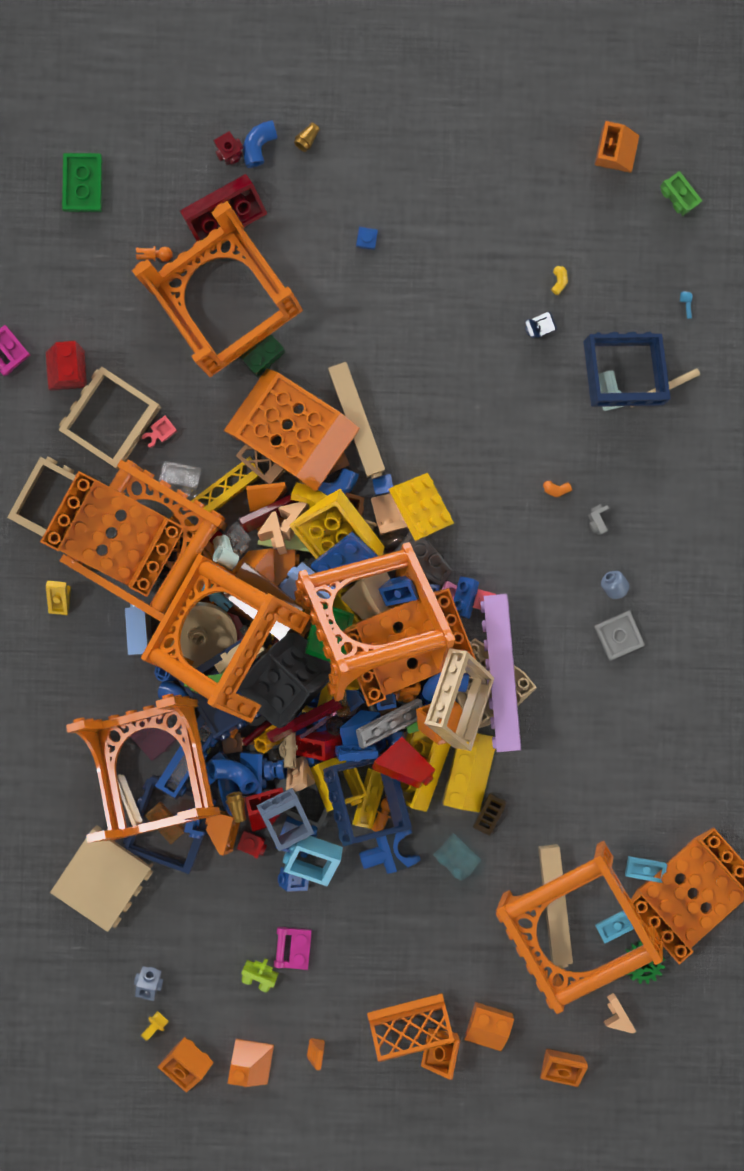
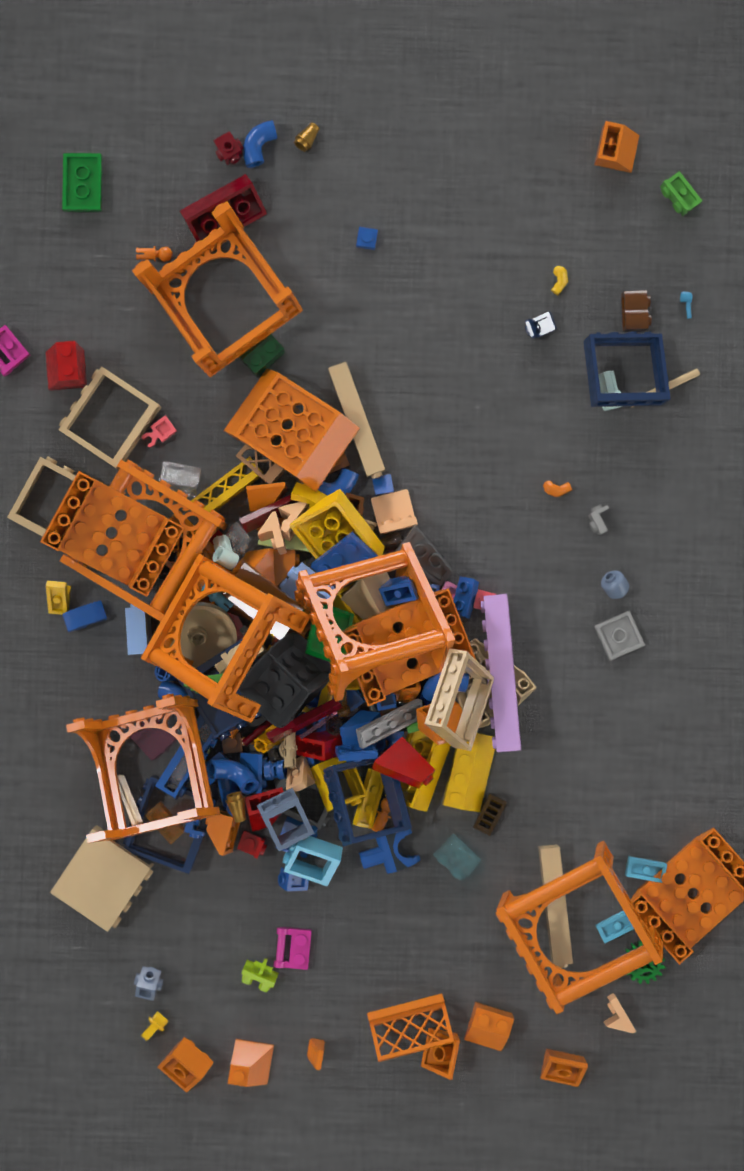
yellow plate [388,473,454,541] -> none
none -> blue slope [62,600,107,632]
none -> reddish brown brick [621,290,652,332]

